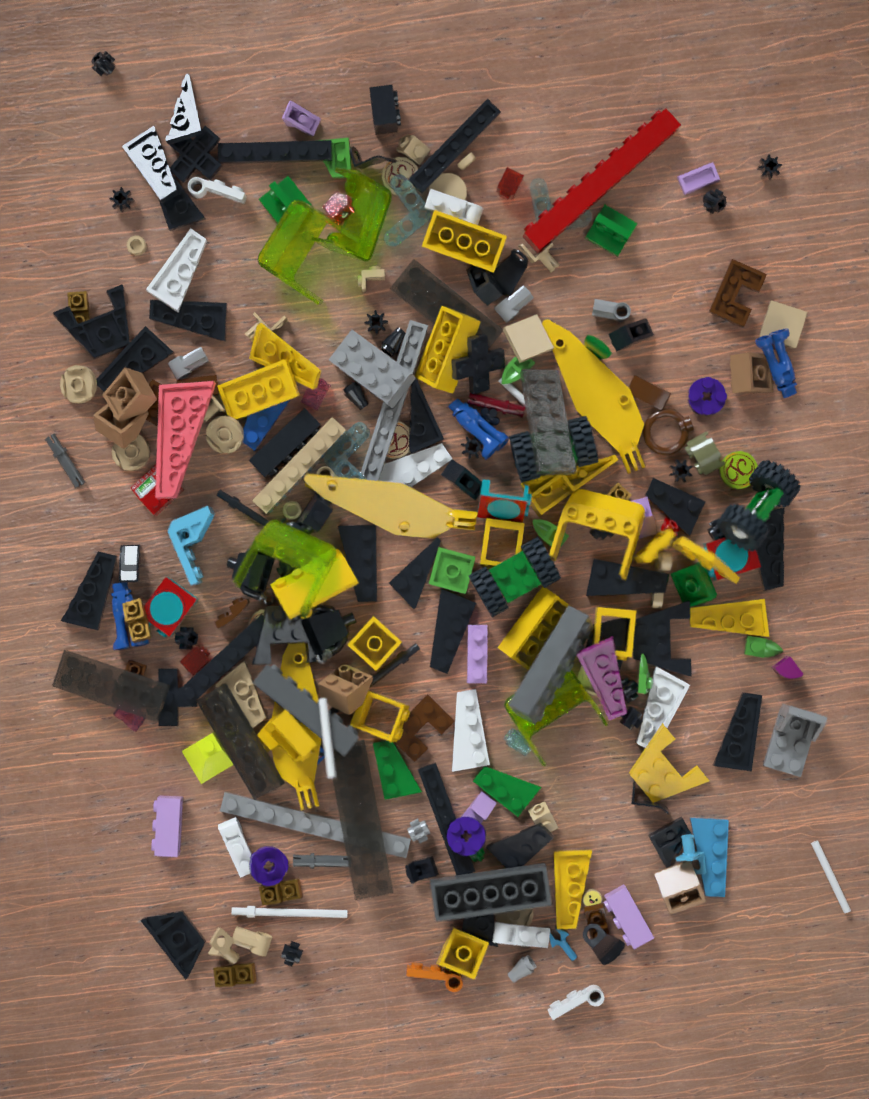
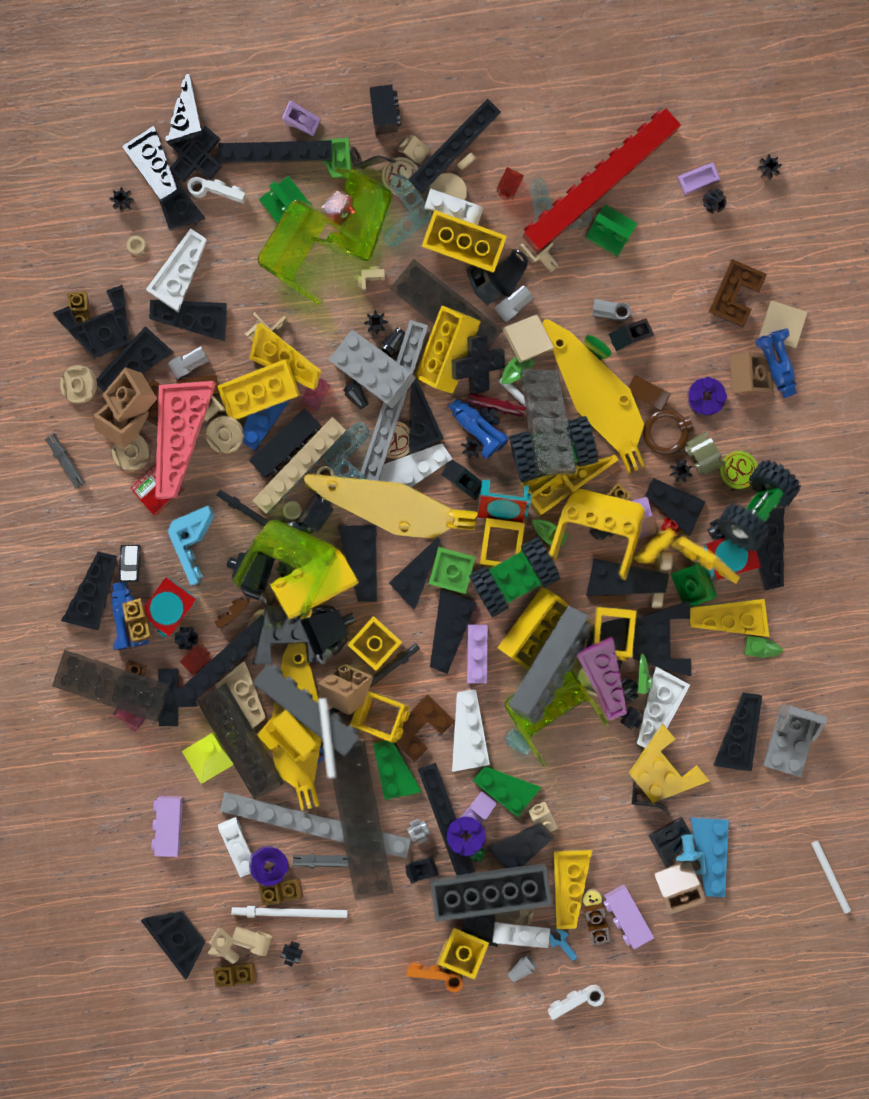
black gear [91,51,115,76] -> none
black piece [583,924,625,965] -> none
magenta brick [772,656,804,679] -> none

